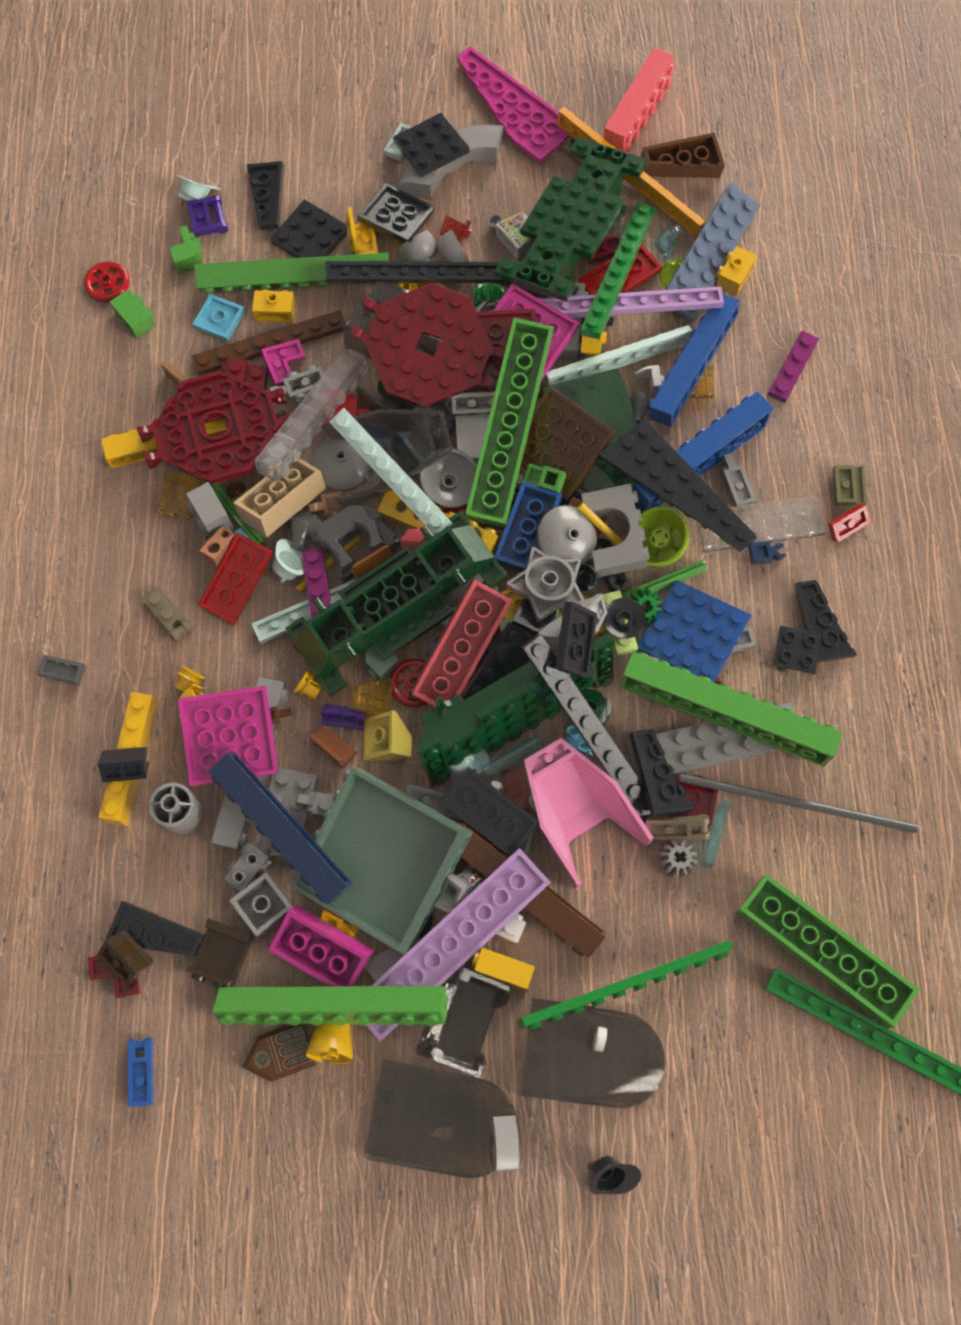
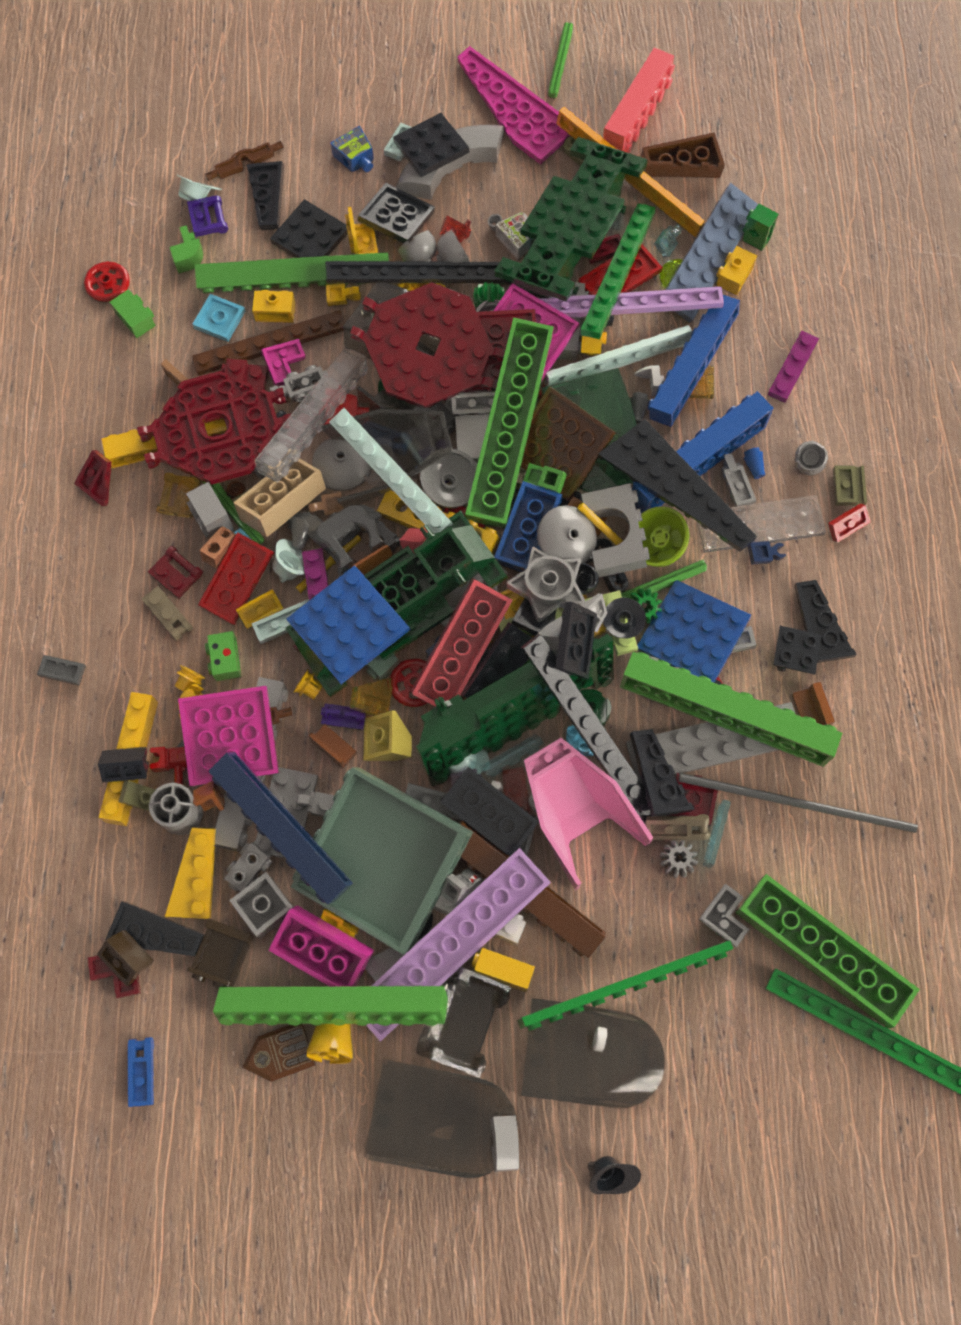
none -> dark red wing [74,450,112,506]
none -> olive plate [119,781,155,812]
none -> dark red plate [148,546,203,599]
none -> red piece [149,740,187,785]
none -> yellow wing [165,827,216,919]
none -> dark orange panel [193,780,225,811]
none -> reddish brown piece [205,141,284,181]
none -> bright green brick [205,631,242,681]
none -> yellow plate [236,589,284,629]
none -> blue plate [286,565,410,685]
none -> yellow plate [326,283,361,306]
none -> torso [330,126,374,172]
none -> bright green axle [548,22,573,98]
none -> light grey brick [698,884,749,948]
none -> green brick [742,203,779,251]
none -> blue cone [743,447,766,479]
none -> dark orange panel [792,682,835,725]
none -> light grey hair [795,441,828,476]

